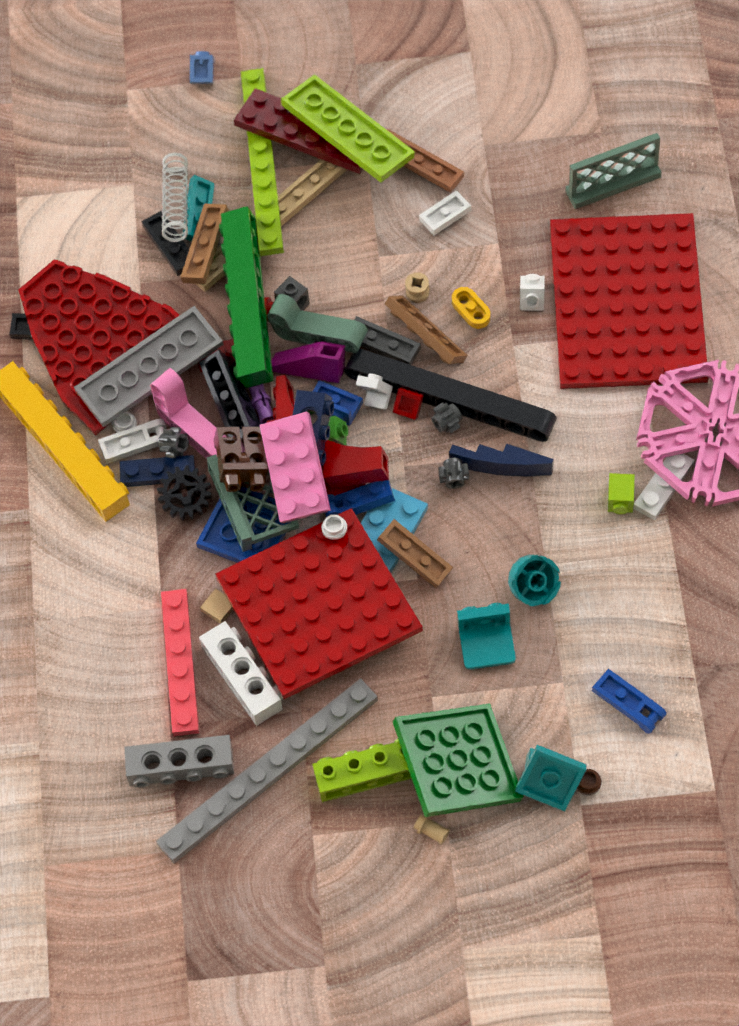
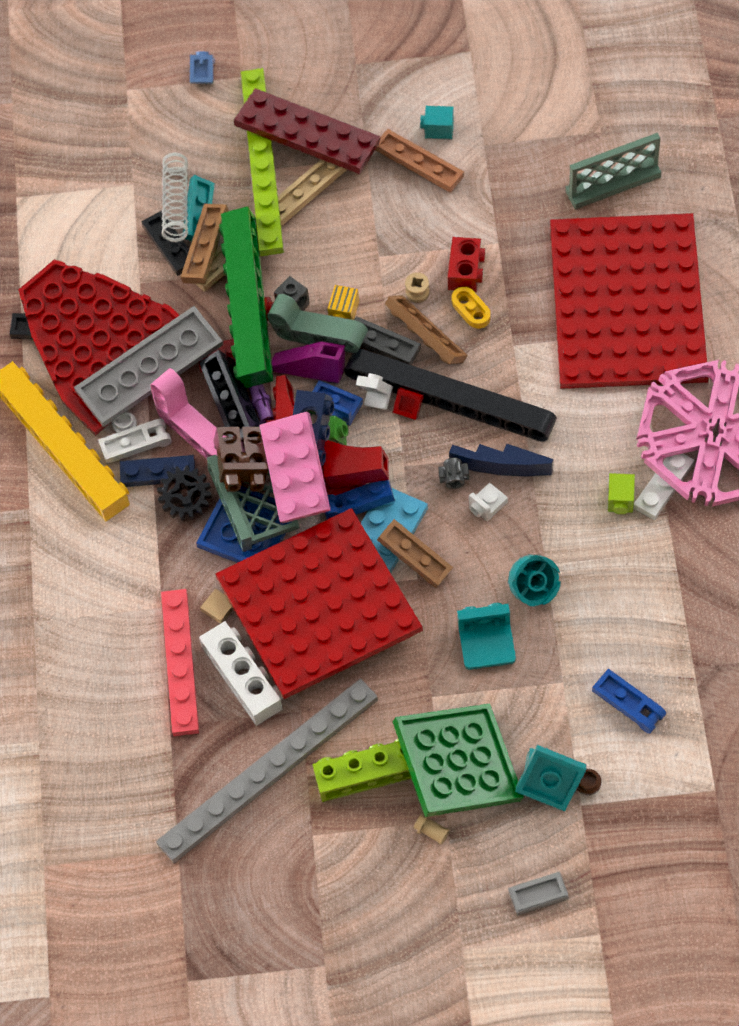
light grey brick [124,735,234,788] -> none
dark grey gear [158,427,189,458] -> none
lime plate [281,74,415,183] -> none
white plate [322,515,347,540] -> none
white plate [419,190,471,236] -> none
dark grey gear [431,402,462,433] -> none
white bracket [520,274,545,311] -> none
none -> yellow brick [328,285,359,320]
none -> teal brick [420,106,454,139]
none -> red brick [447,237,485,292]
none -> white bracket [469,482,508,522]
none -> light grey tile [508,871,569,916]

